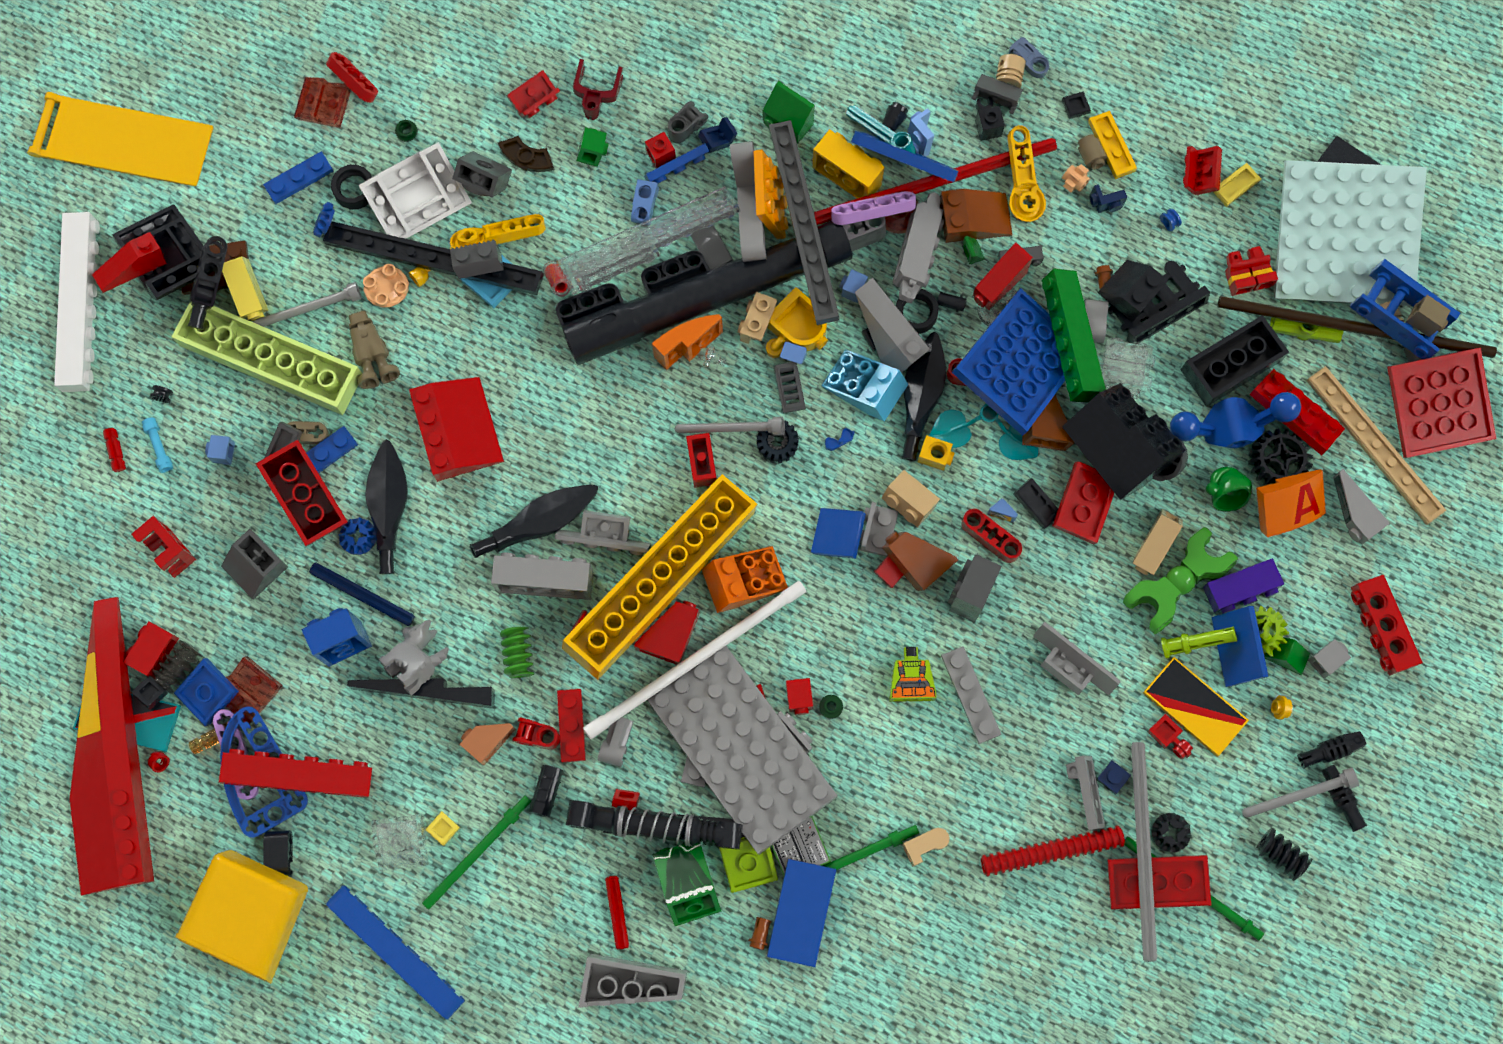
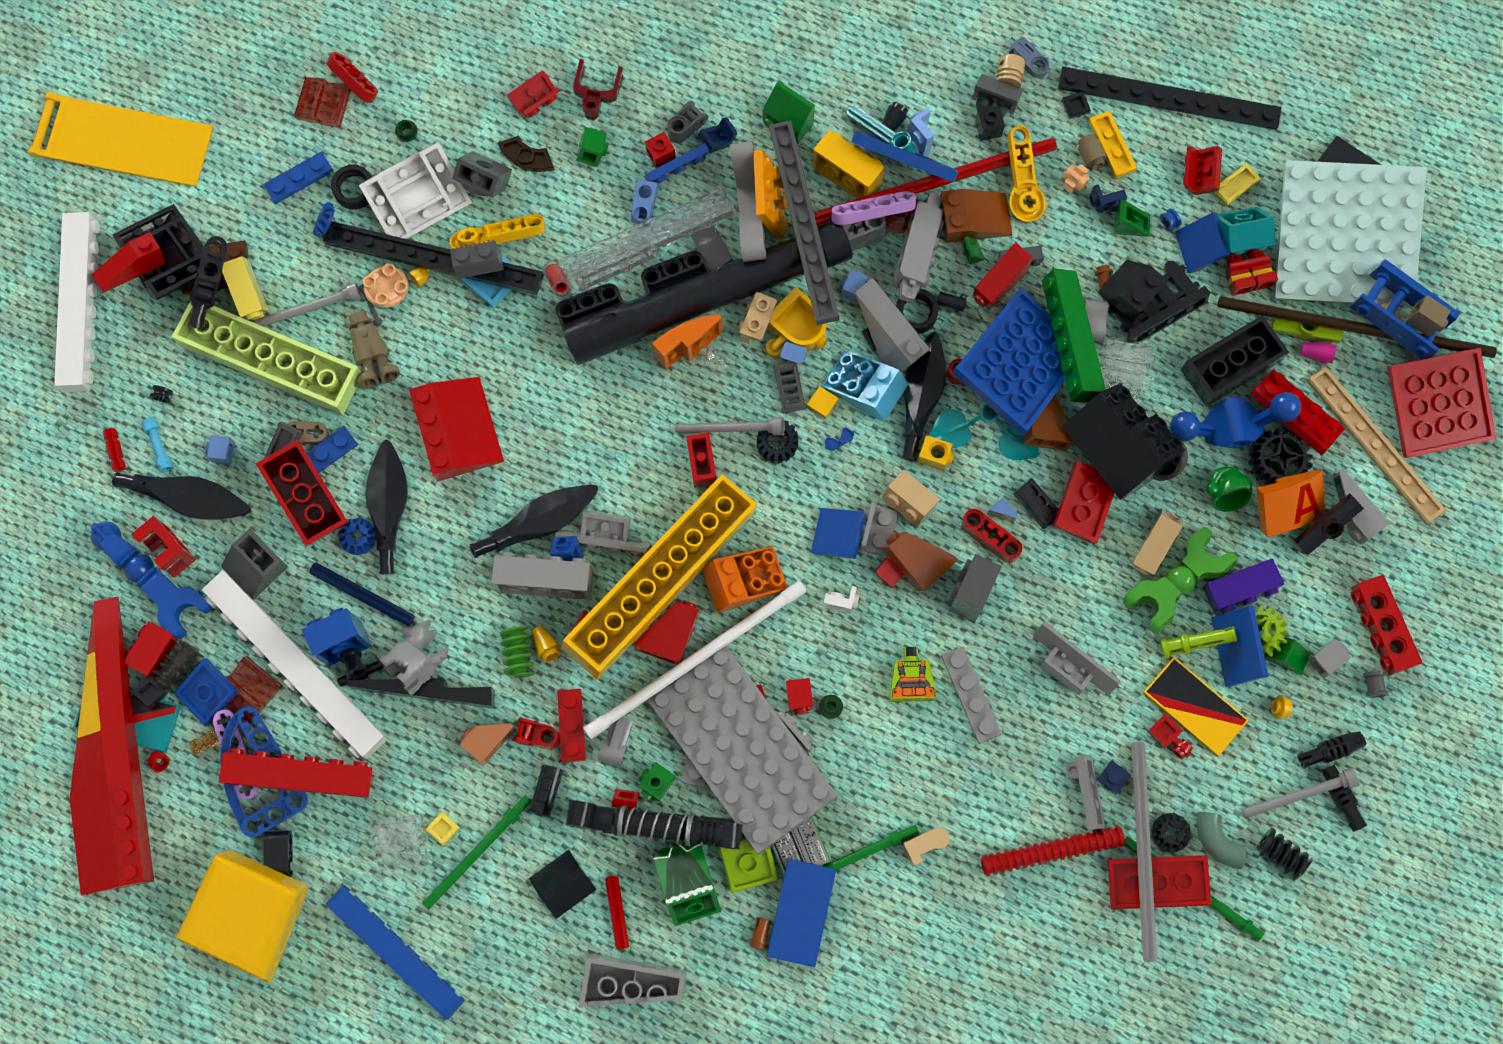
none -> blue piece [91,521,213,640]
none -> black animal [112,472,251,520]
none -> white brick [202,570,388,759]
none -> black piece [337,647,384,687]
none -> dark grey hinge [359,284,382,326]
none -> black slope [529,850,597,919]
none -> yellow cone [531,626,561,663]
none -> blue bracket [550,536,585,561]
none -> green brick [638,762,676,802]
none -> yellow tile [807,386,839,419]
none -> white bracket [823,586,860,614]
none -> black plate [1058,66,1282,130]
none -> green slope [1114,200,1150,237]
none -> blue tile [1175,212,1230,274]
none -> sand green cylinder [1197,812,1246,869]
none -> teal brick [1217,207,1275,254]
none -> black piece [1294,493,1364,555]
none -> dark pink cone [1300,342,1337,365]
none -> dark grey bush [1363,671,1389,698]

